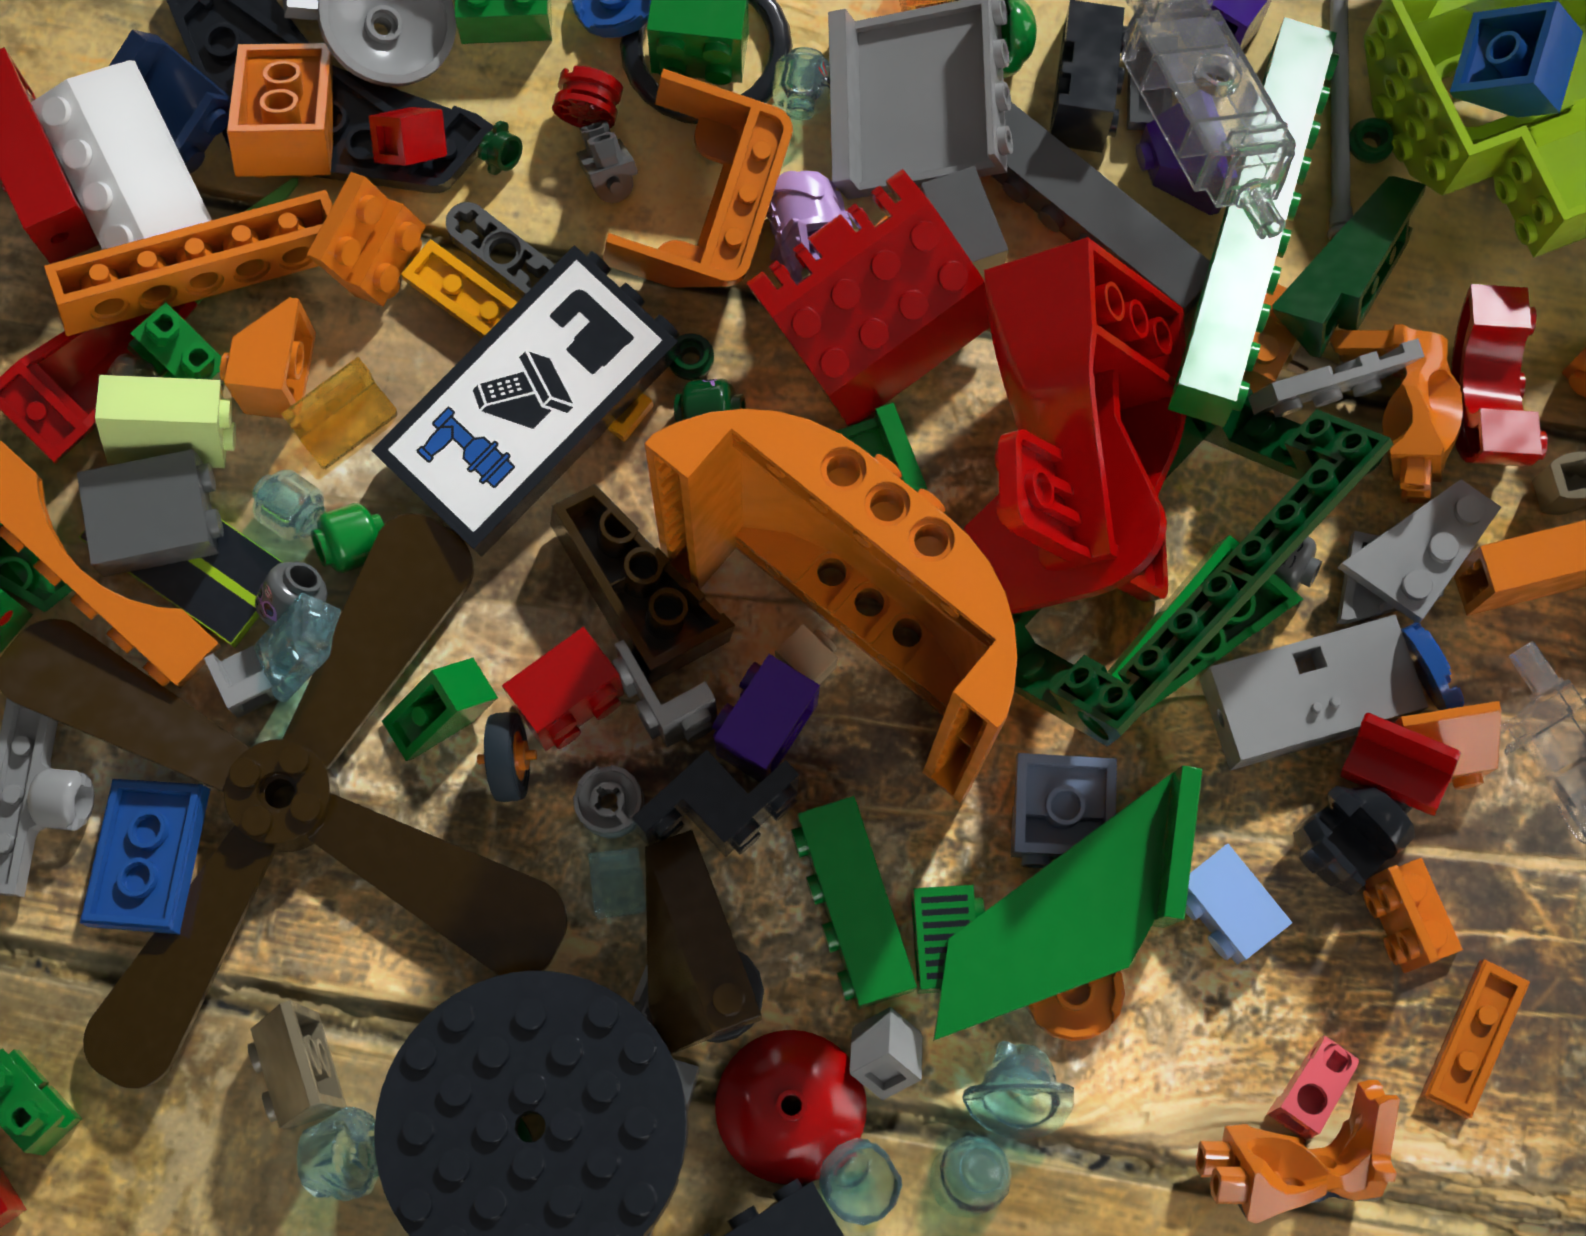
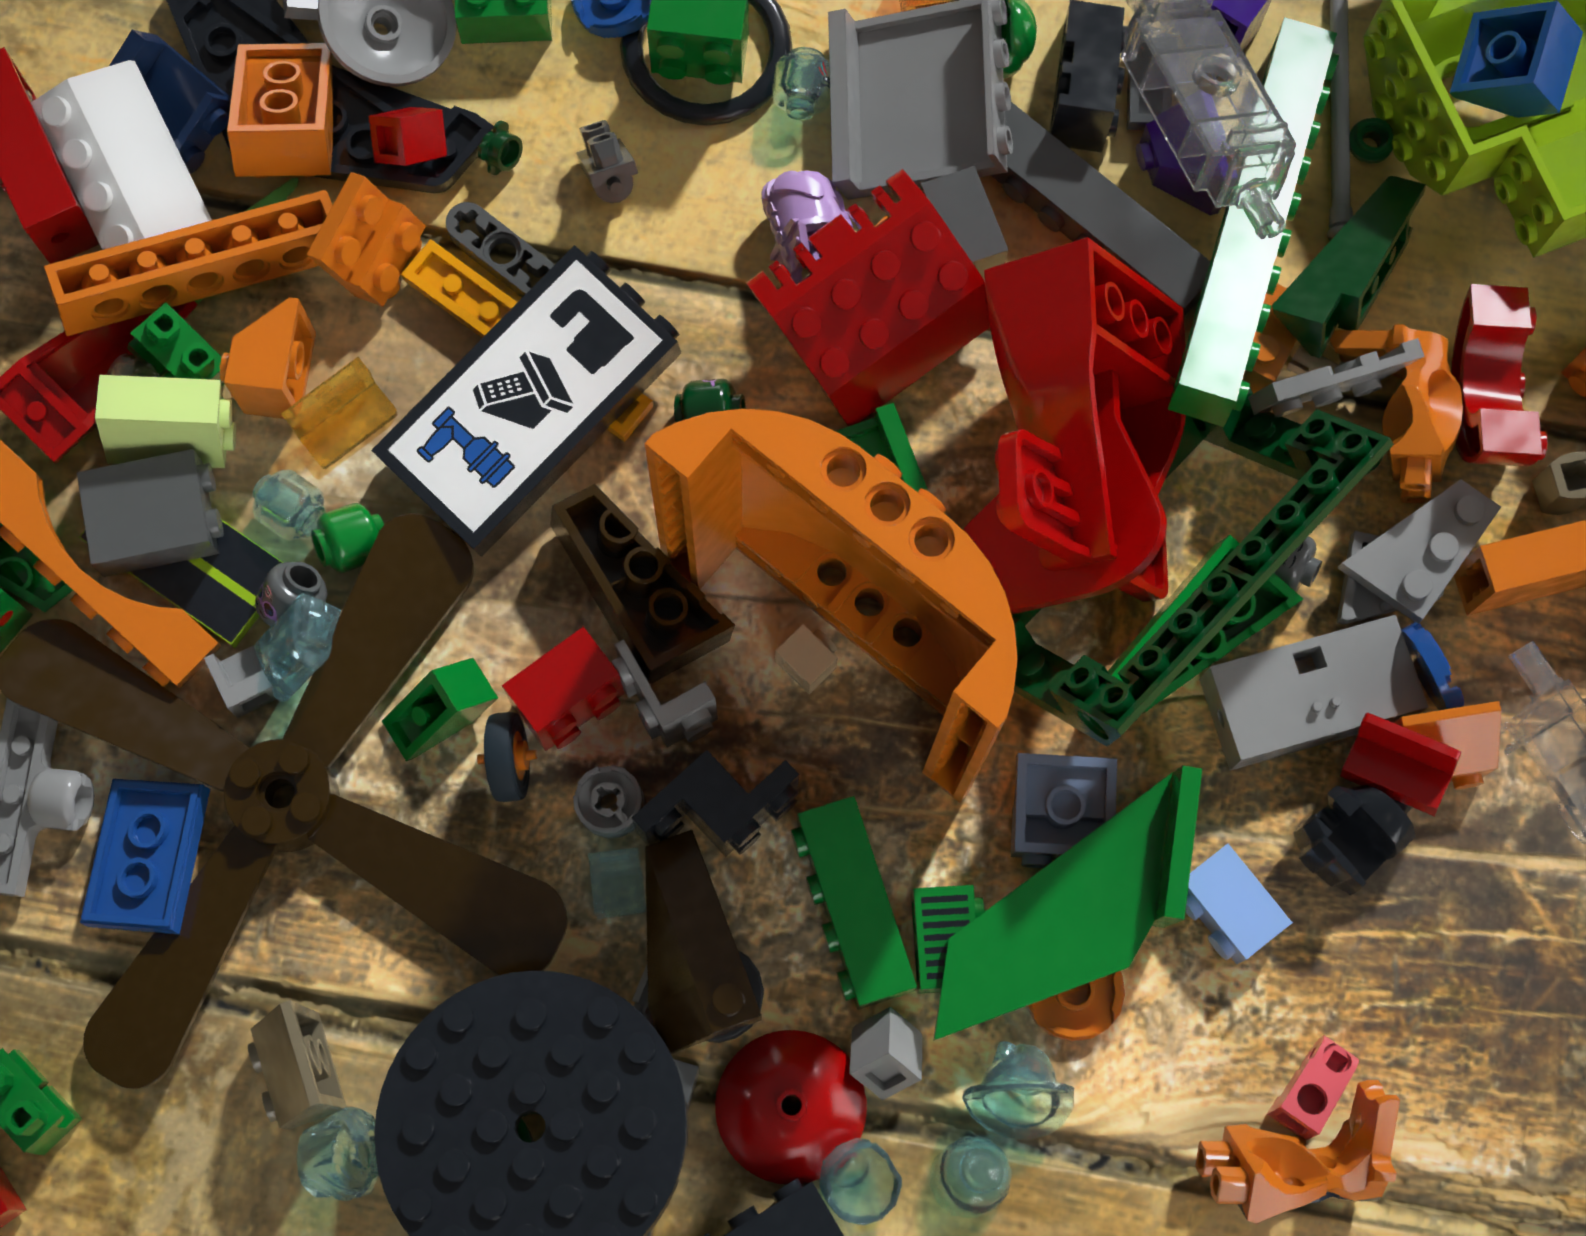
red wheel [552,66,623,128] -> none
orange windscreen [603,69,793,288] -> none
dark green plate [669,333,714,380] -> none
dark purple brick [712,654,820,782] -> none
orange bracket [1363,857,1463,973] -> none
orange tile [1420,959,1530,1119] -> none

